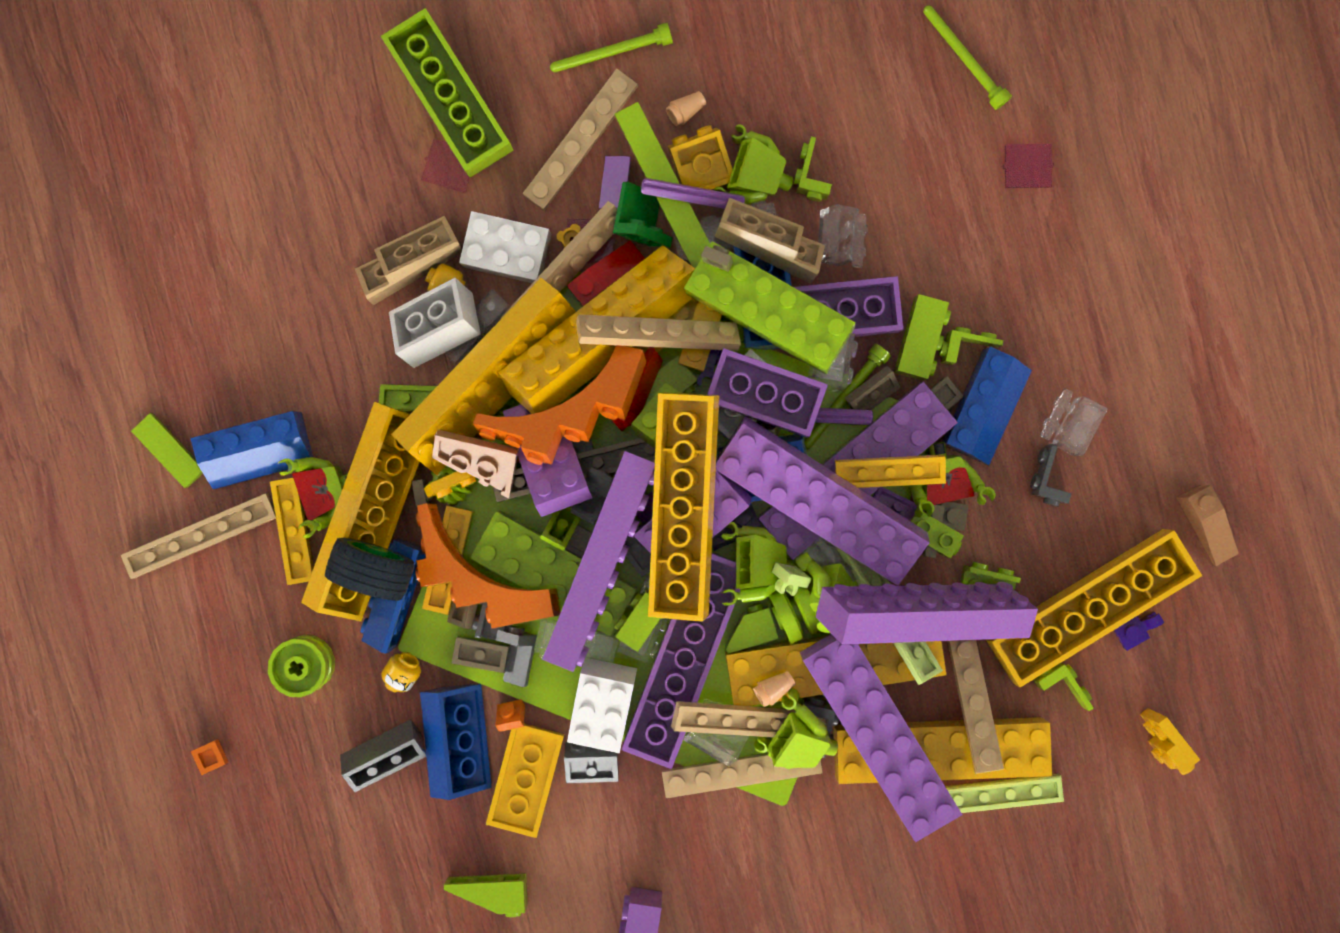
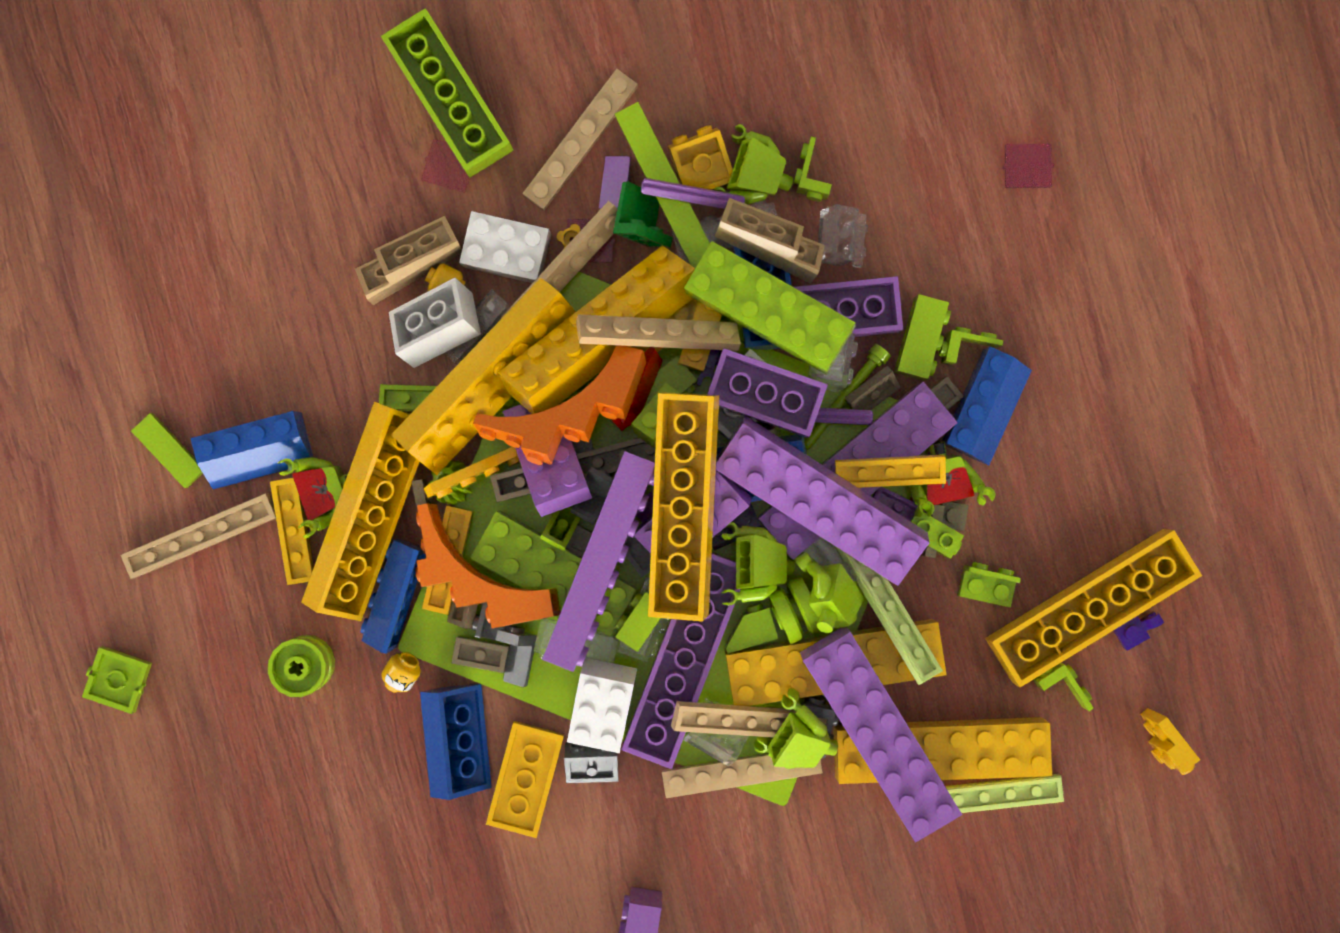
orange plate [191,739,229,775] -> none
black wheel [325,538,414,601] -> none
dark grey brick [340,719,426,792] -> none
wing [432,430,519,498] -> none
lime slope [444,874,528,917] -> none
orange plate [495,699,525,732] -> none
lime piece [550,23,673,72] -> none
red slope [567,240,645,307] -> none
light nougat cone [666,91,706,126] -> none
dark tan plate [701,245,733,272] -> none
light nougat cone [753,671,796,707] -> none
yellowish green tile [772,563,811,596] -> none
medium lavender brick [816,582,1038,644] -> none
lime piece [923,5,1012,110] -> none
tan plate [947,640,1004,774] -> none
dark grey bracket [1030,444,1072,507] -> none
clear brick [1040,389,1108,456] -> none
medium nougat slope [1176,485,1239,566] -> none
none -> lime plate [82,646,152,714]

